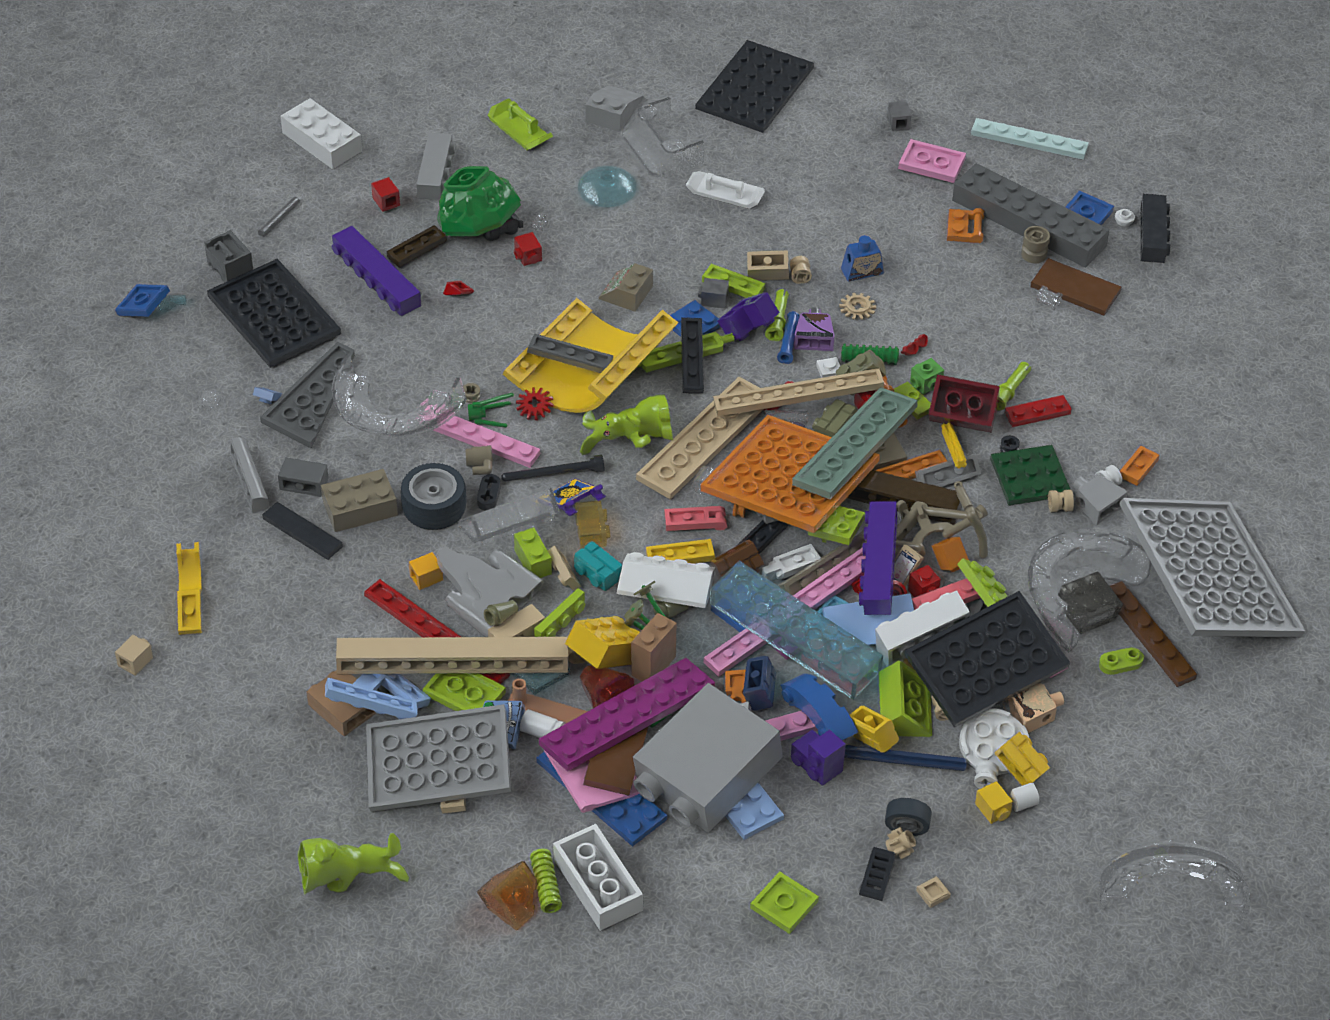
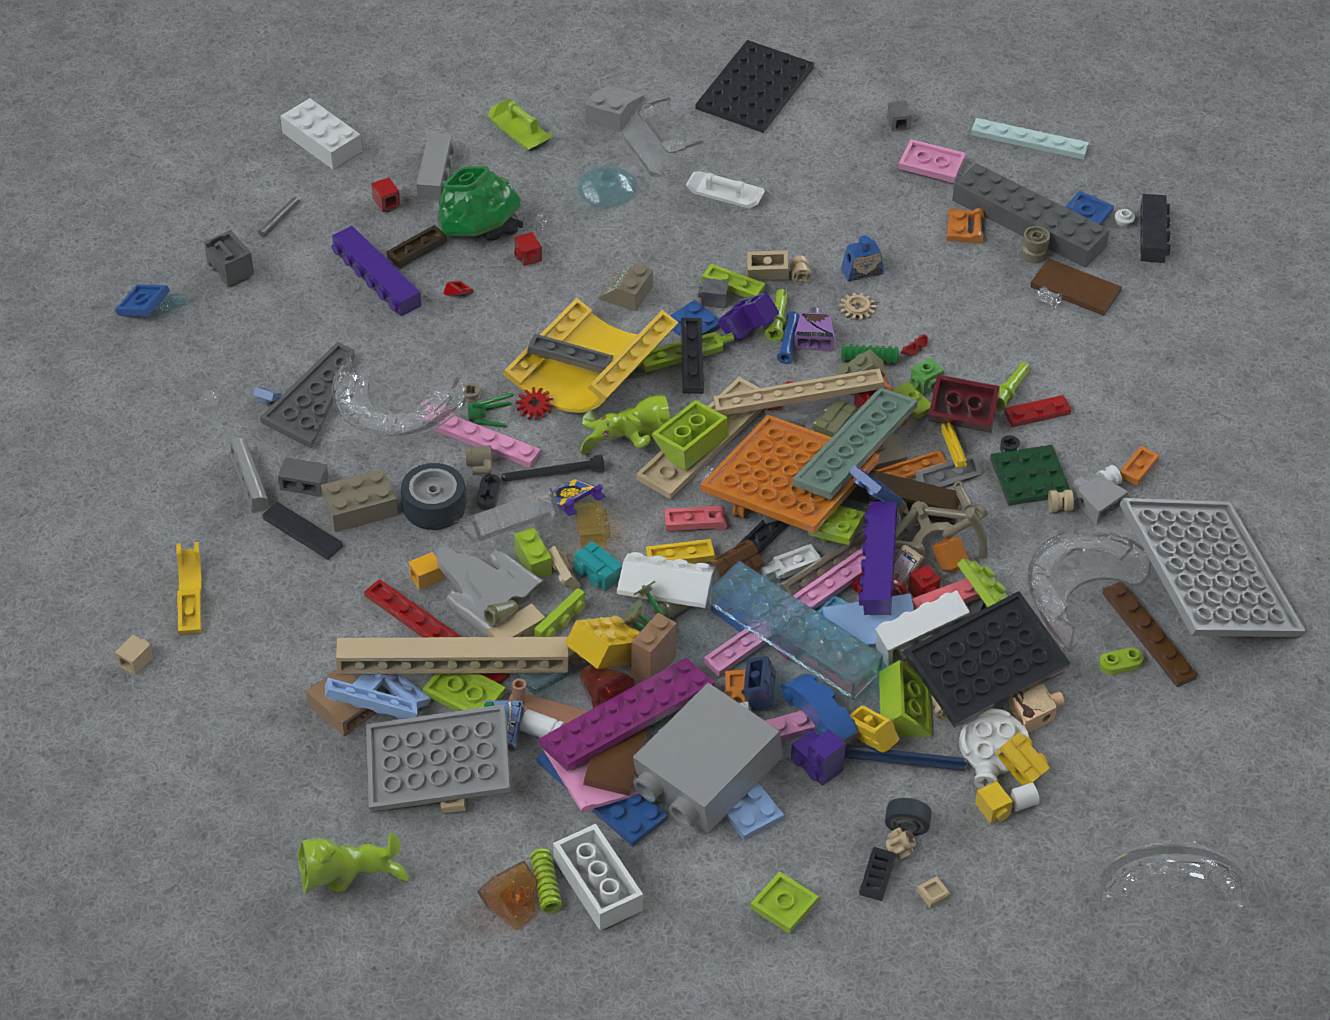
black plate [207,258,341,368] -> none
white plate [816,357,840,378] -> none
clear smoke piece [1055,571,1123,634] -> none
none -> lime slope [652,400,729,471]
none -> blue plate [849,465,904,507]

